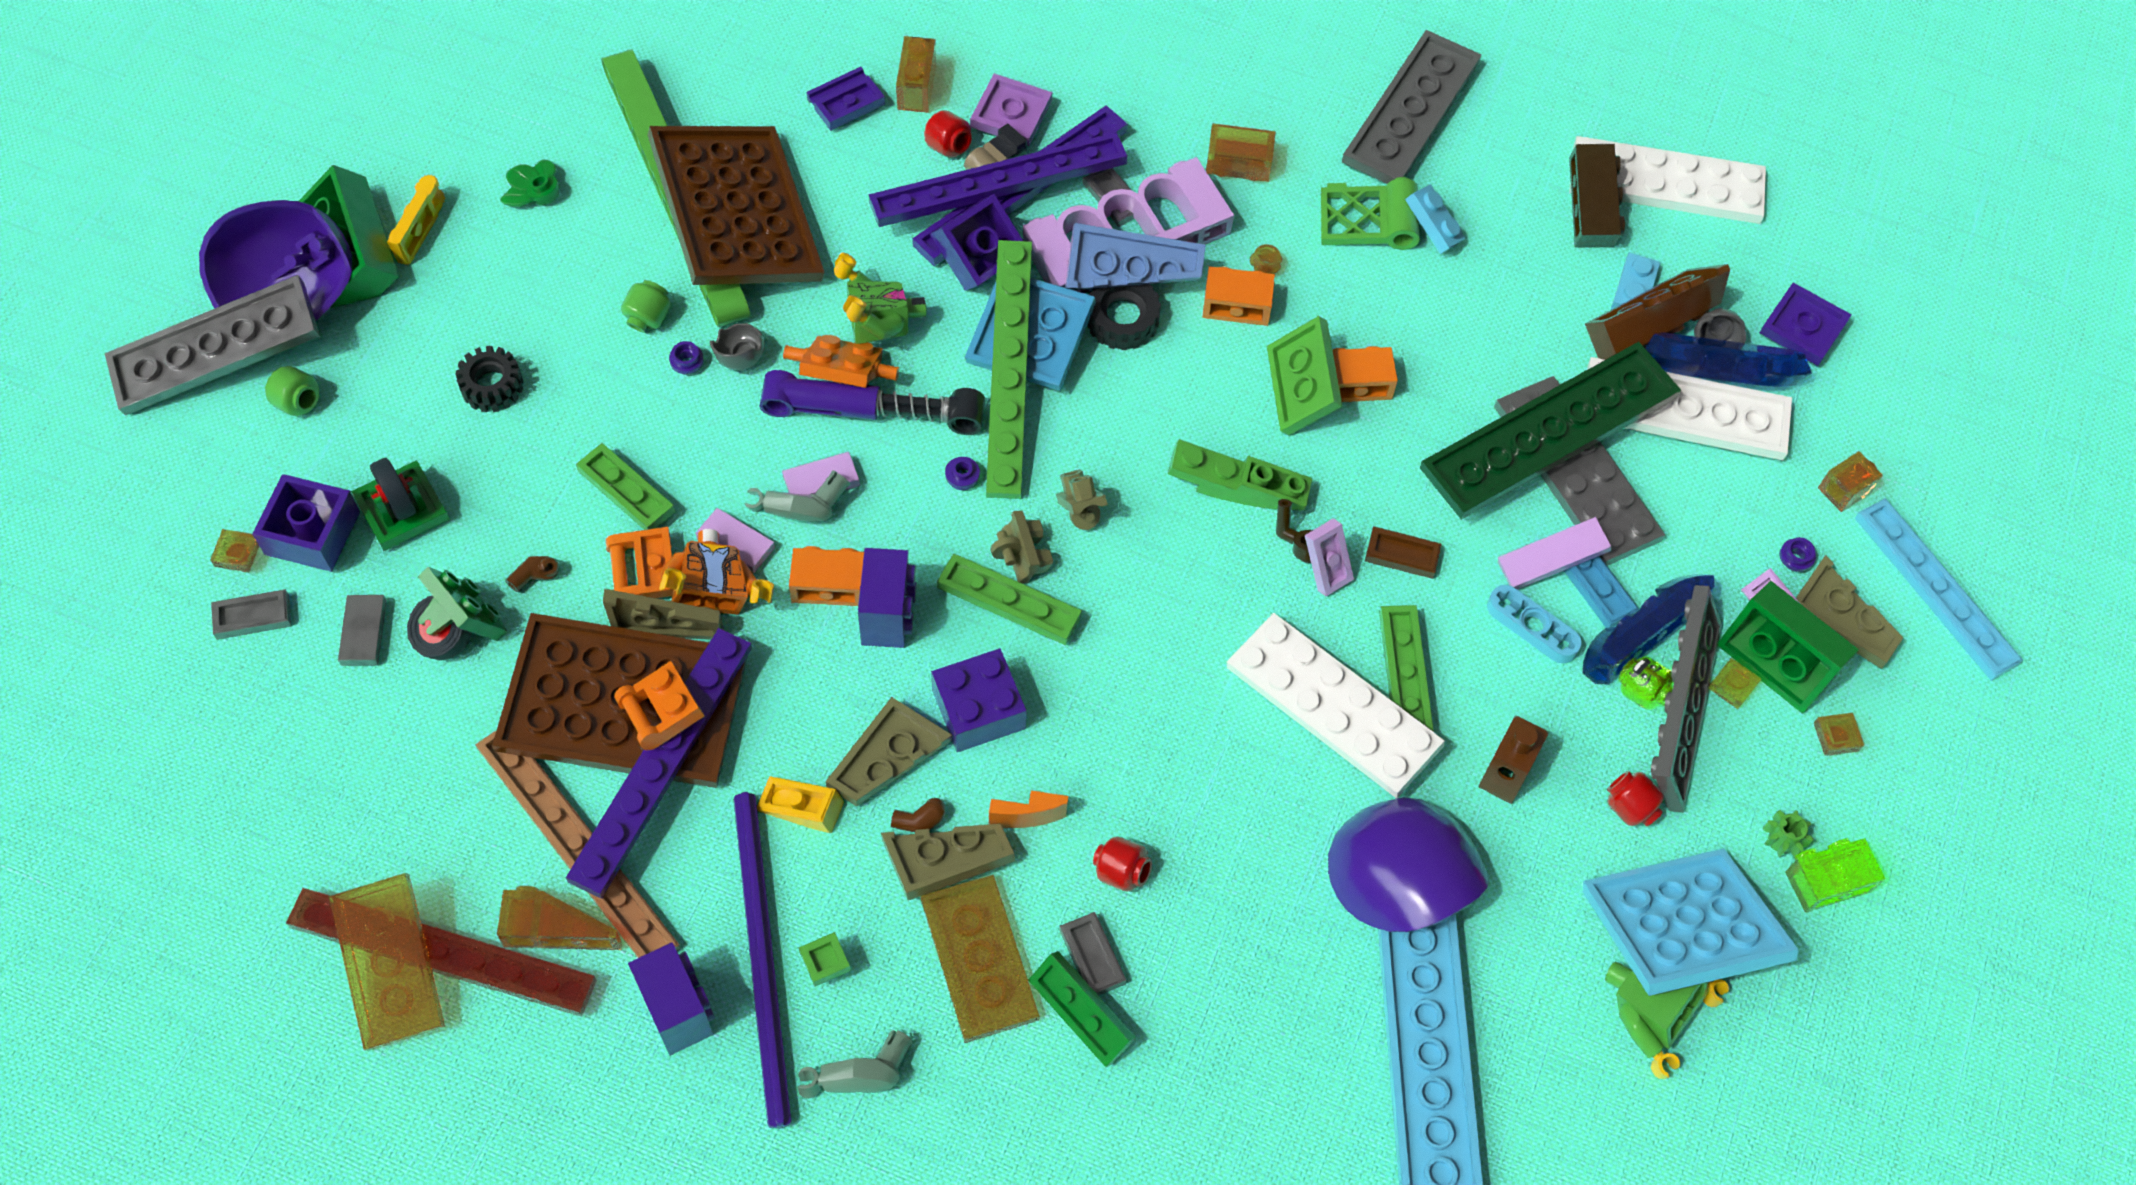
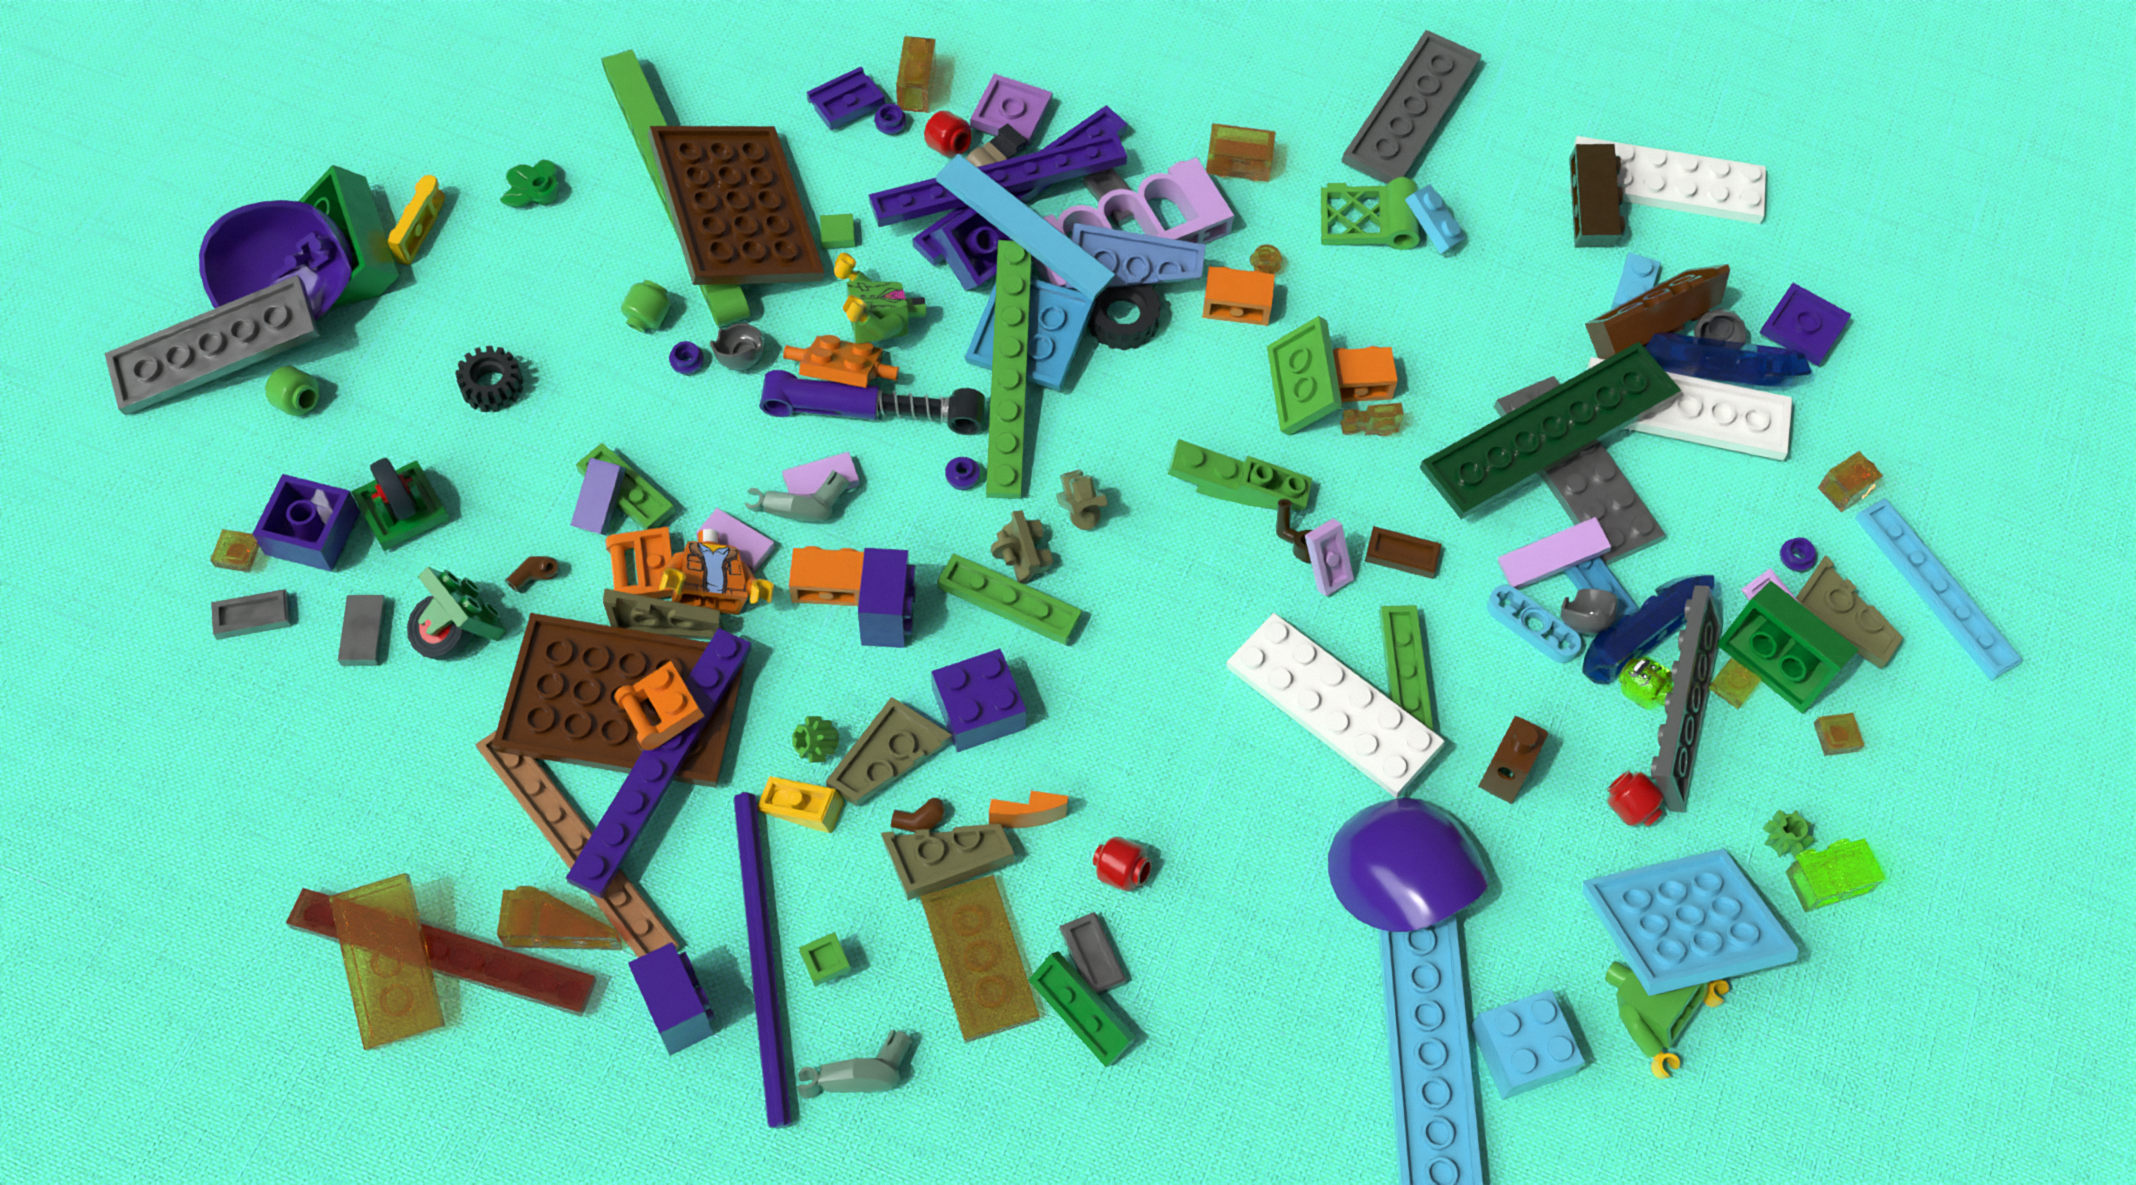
none -> tile [570,458,626,536]
none -> bright green gear [792,716,839,763]
none -> bright green tile [820,214,855,249]
none -> dark purple plate [874,104,906,134]
none -> medium azure tile [936,153,1115,302]
none -> clear orange plate [1340,403,1404,436]
none -> medium azure brick [1470,989,1585,1100]
none -> dark grey hair [1561,589,1618,634]

